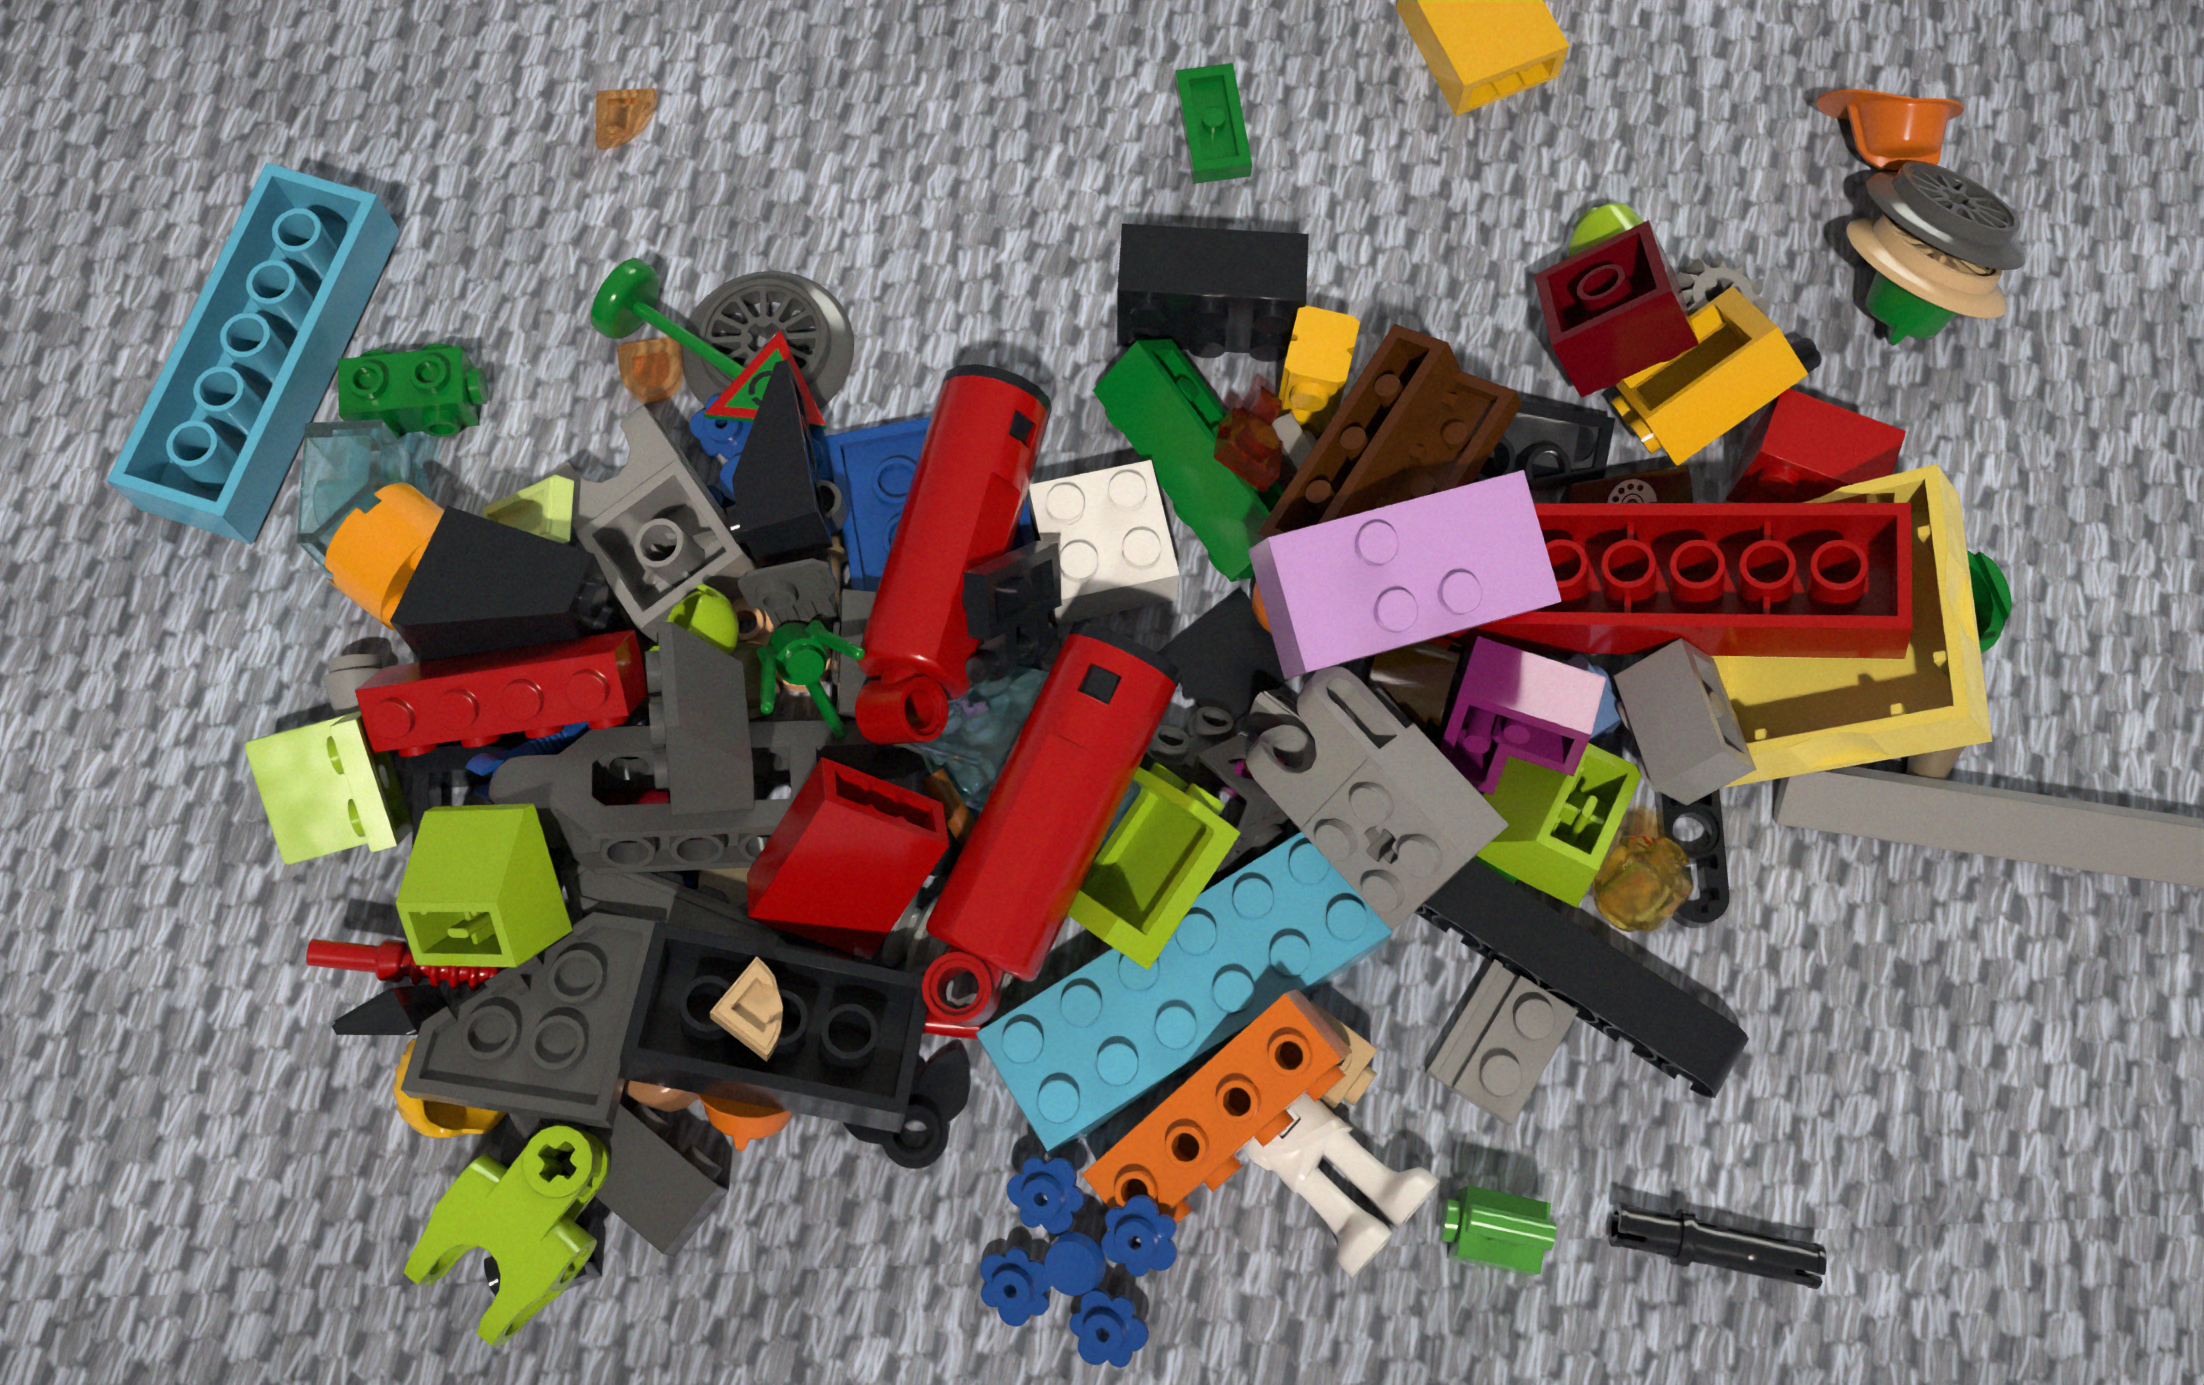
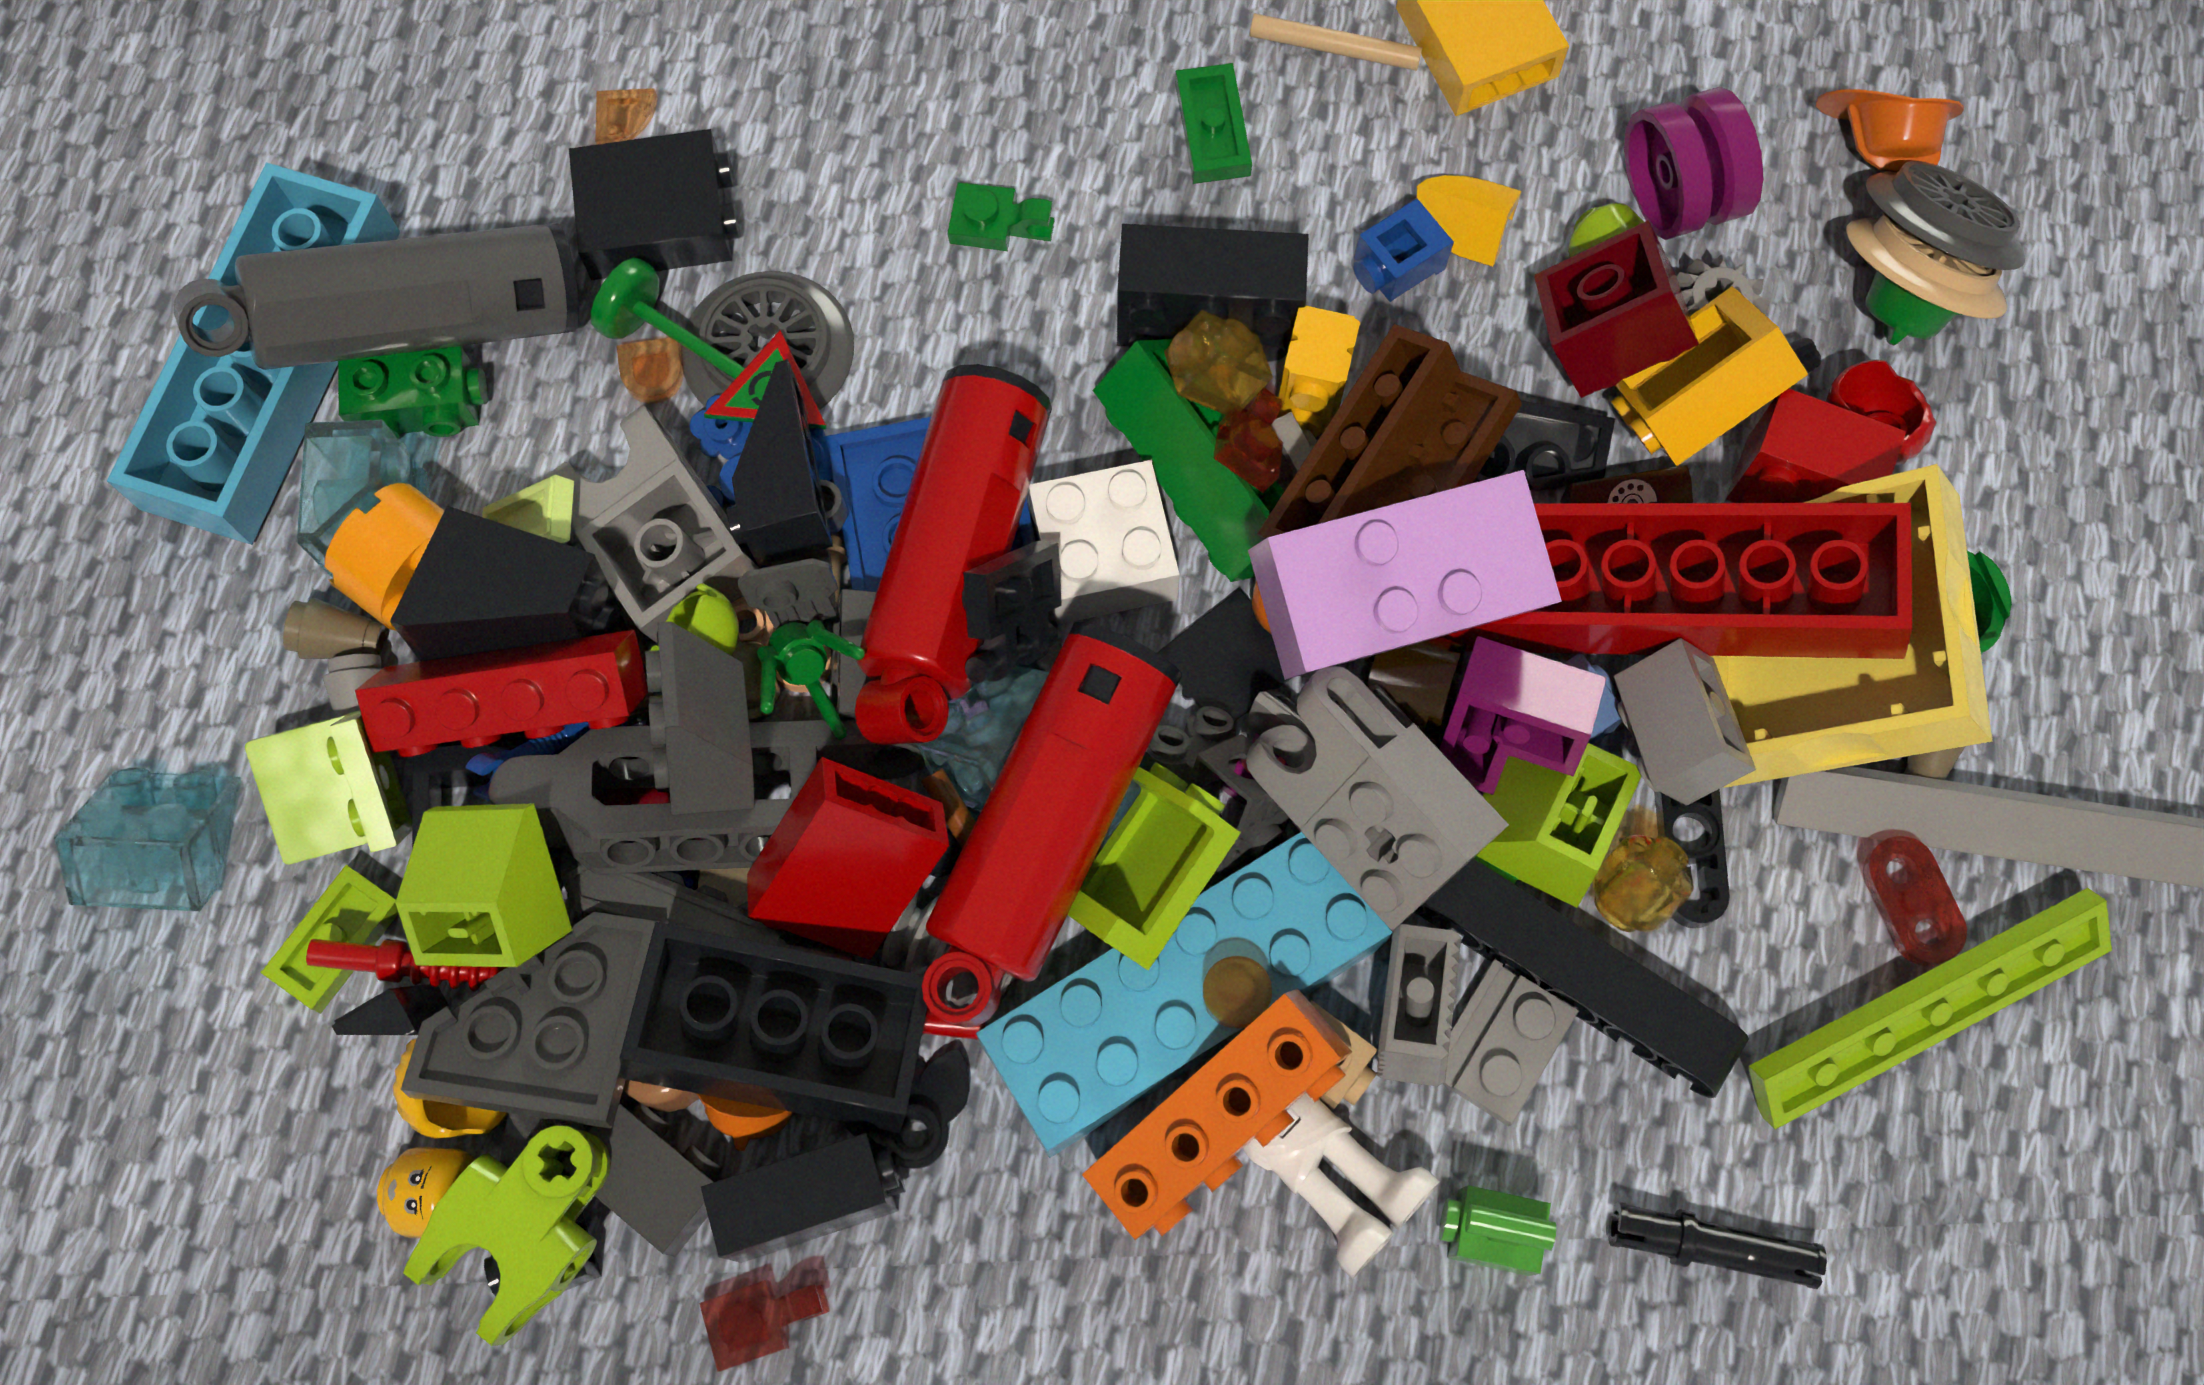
tan tile [710,957,783,1061] -> none
blue plant [980,1156,1177,1368] -> none
none -> clear light blue slope [54,767,241,912]
none -> dark grey piece [174,223,579,370]
none -> lime plate [260,865,399,1014]
none -> dark tan cone [283,597,386,659]
none -> yellow head [377,1146,475,1239]
none -> black brick [569,129,740,280]
none -> clear red plate [699,1280,830,1372]
none -> black brick [701,1133,906,1263]
none -> green plate [947,182,1055,252]
none -> clear yellow brick [1164,310,1273,418]
none -> clear orange tile [1202,956,1272,1029]
none -> tan bar [1249,13,1422,71]
none -> blue brick [1354,198,1454,302]
none -> light grey brick [1377,924,1461,1087]
none -> yellow brick [1417,175,1522,267]
none -> magenta wheel [1624,86,1764,240]
none -> lime plate [1748,888,2112,1129]
none -> red hair [1826,359,1937,466]
none -> clear red plate [1863,836,1967,966]

